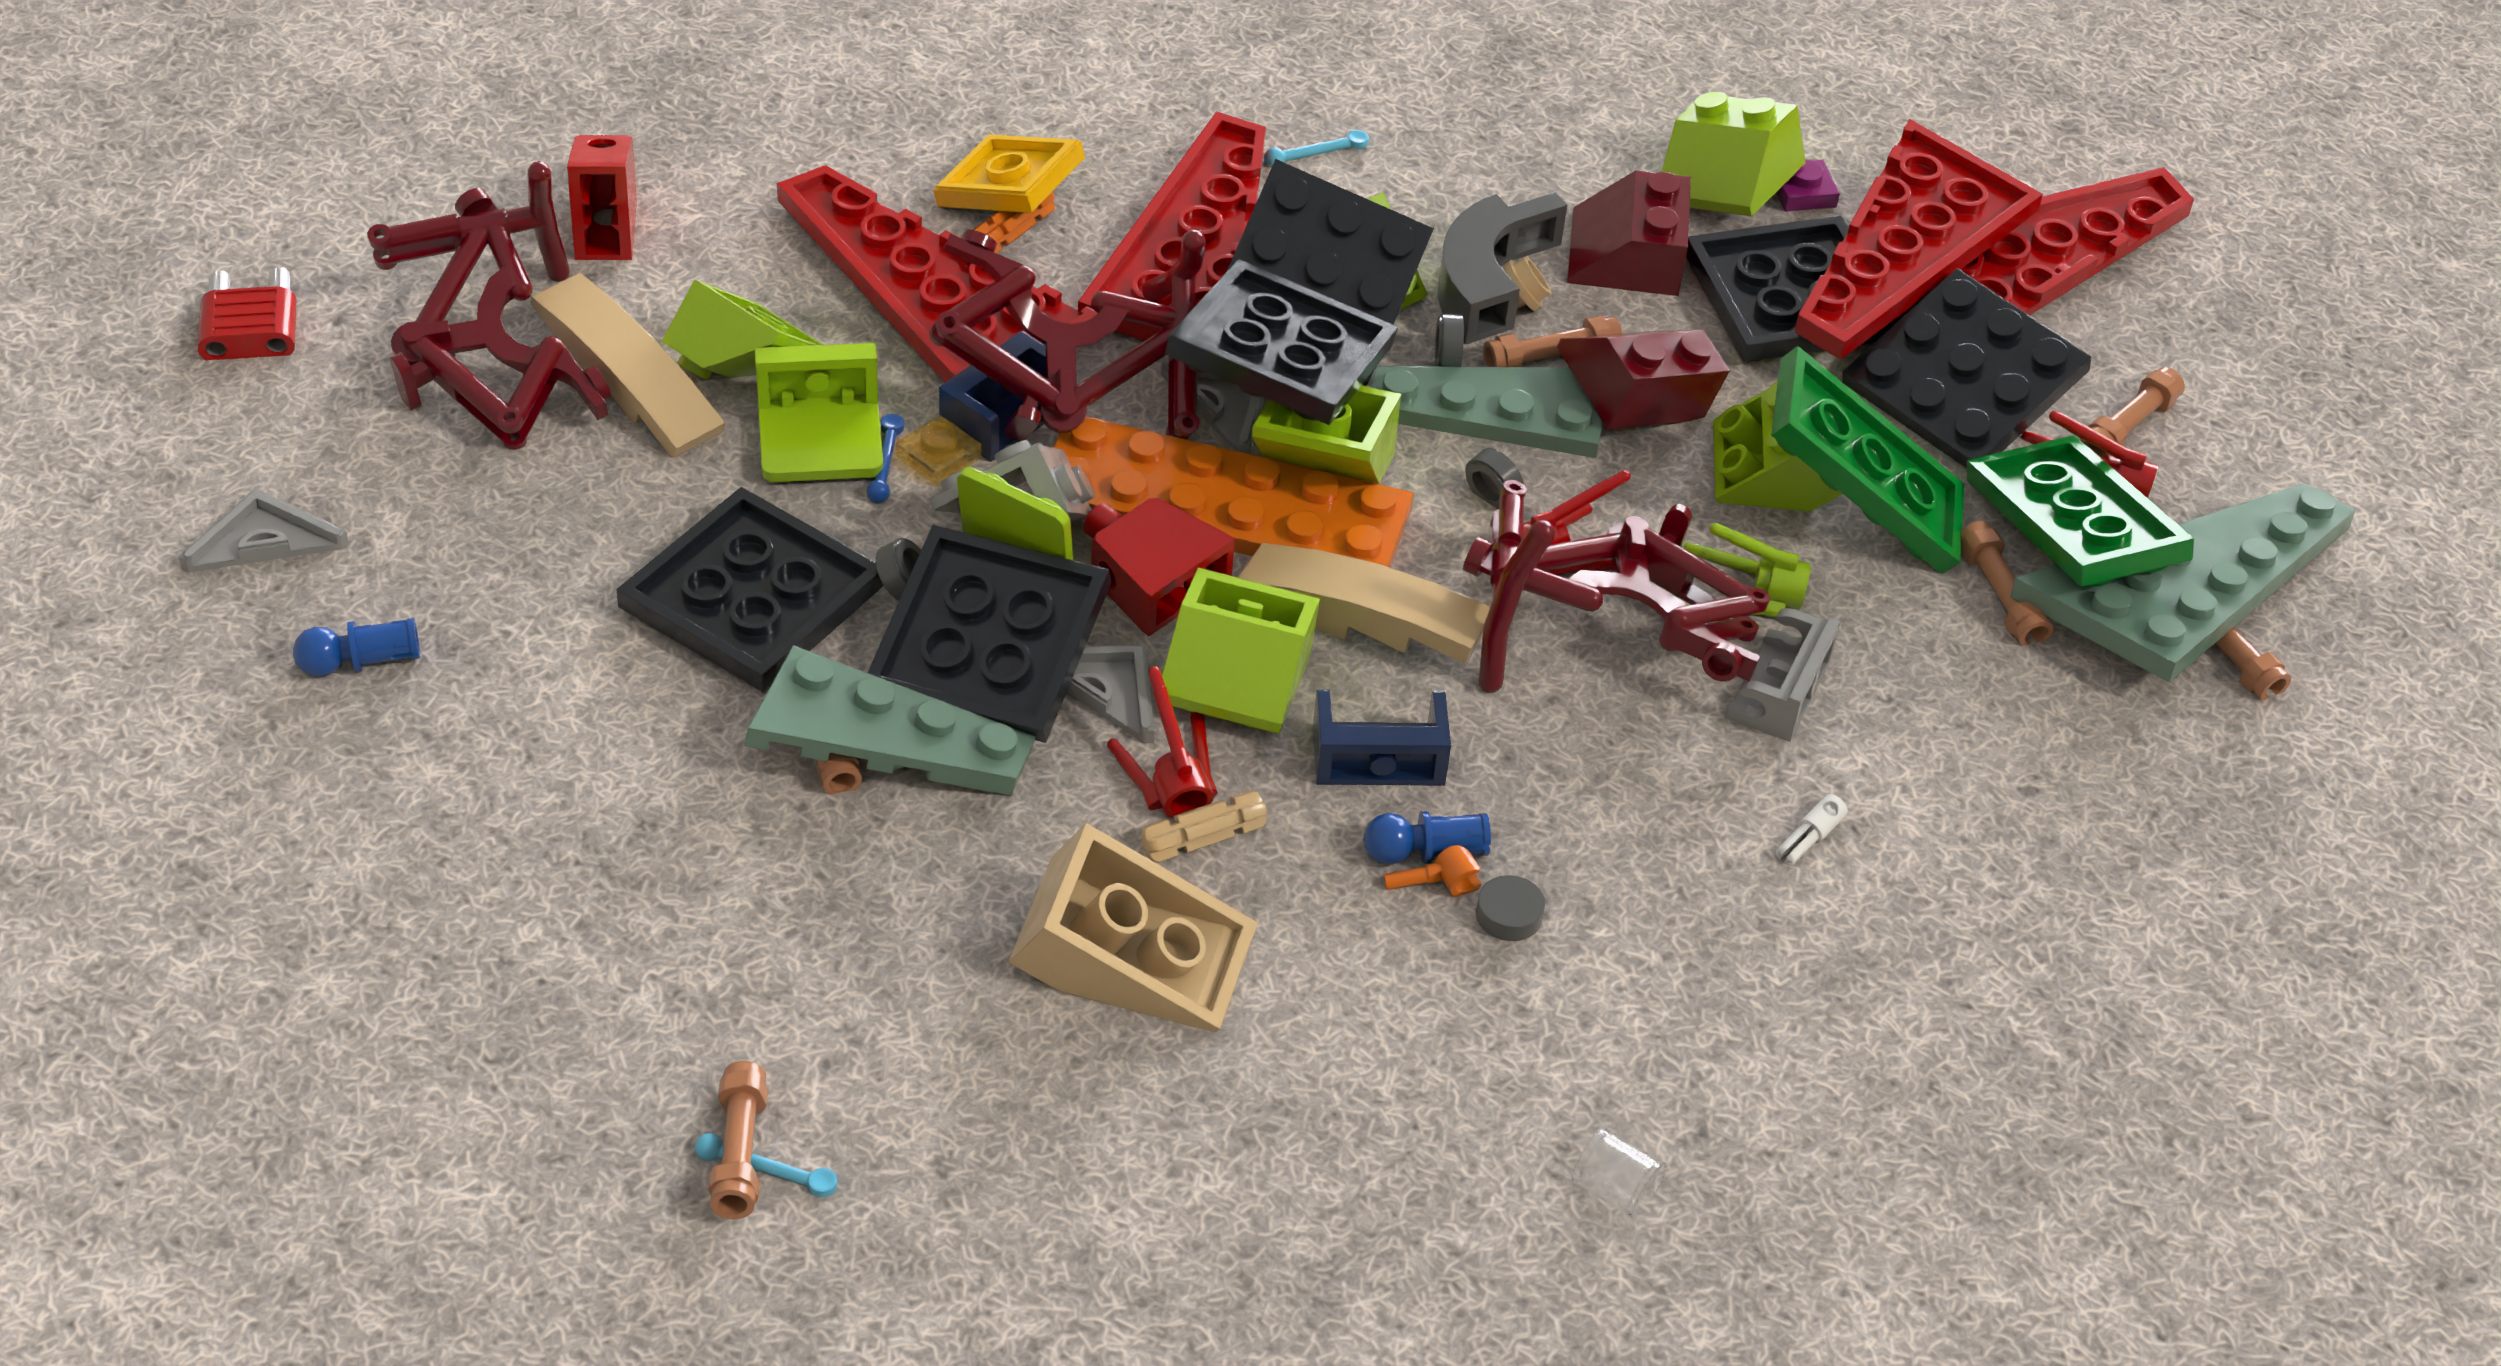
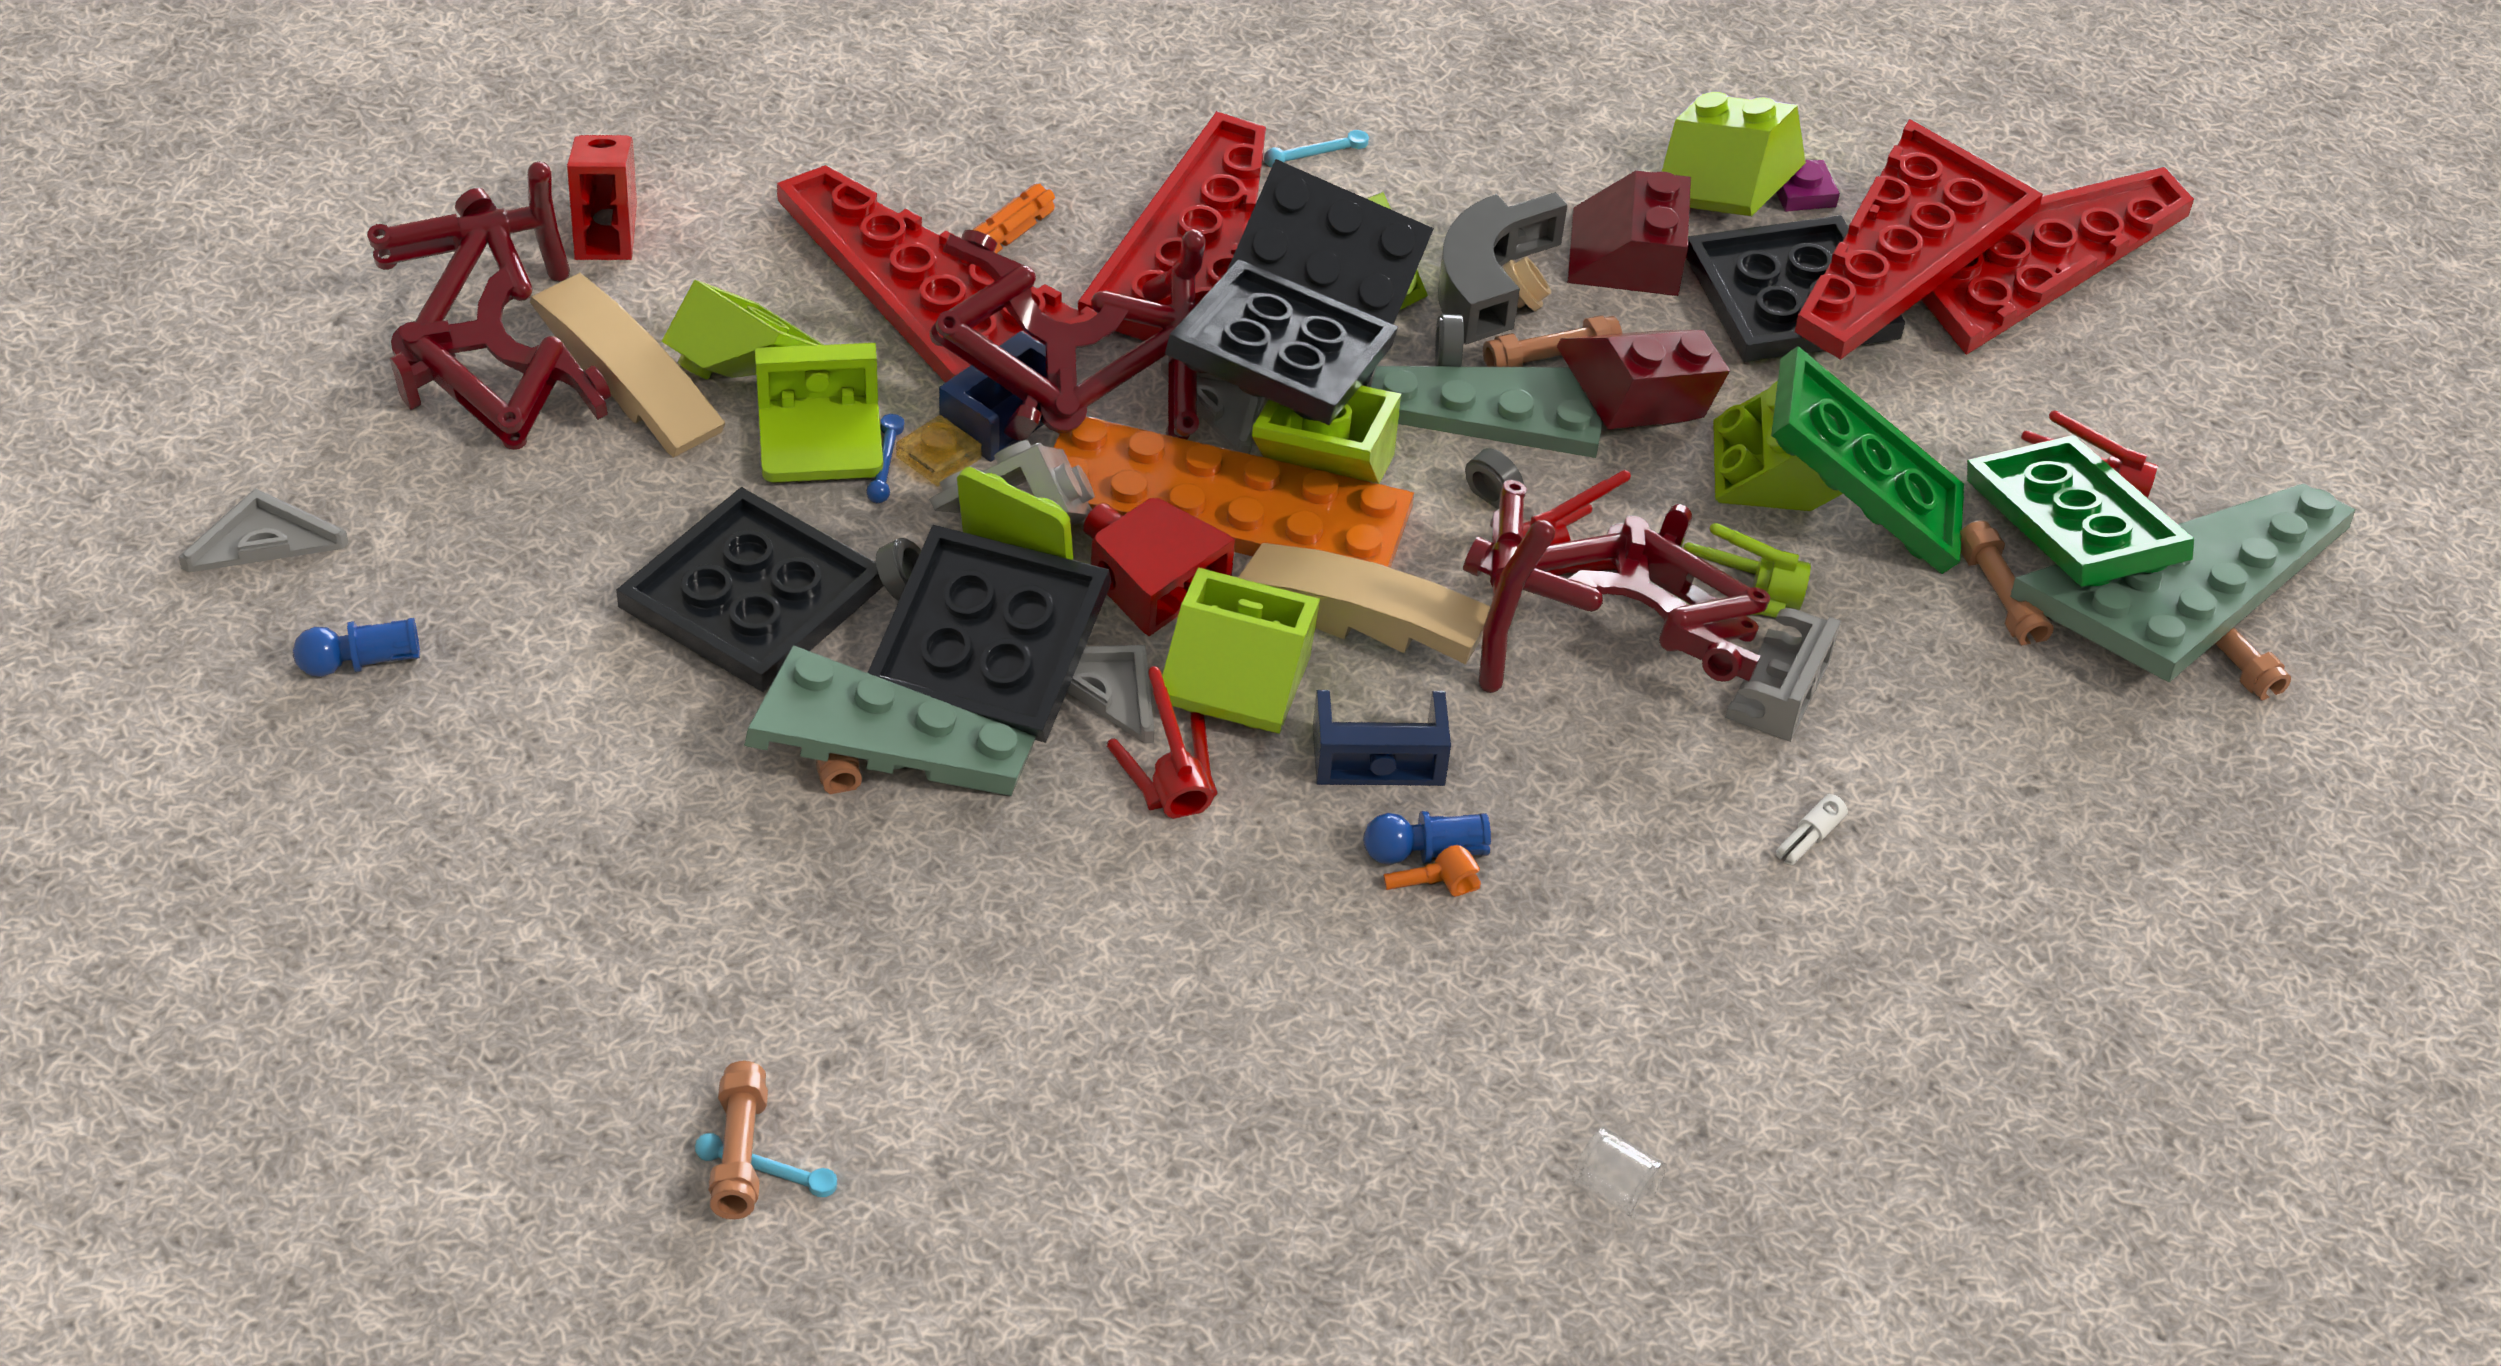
red piece [197,267,297,361] -> none
yellow tile [933,135,1085,213] -> none
tan slope [1008,823,1258,1032] -> none
tan axle [1141,790,1267,863] -> none
dark grey tile [1476,875,1545,941] -> none
black plate [1842,268,2091,469] -> none
nougat bar [2079,367,2185,459] -> none

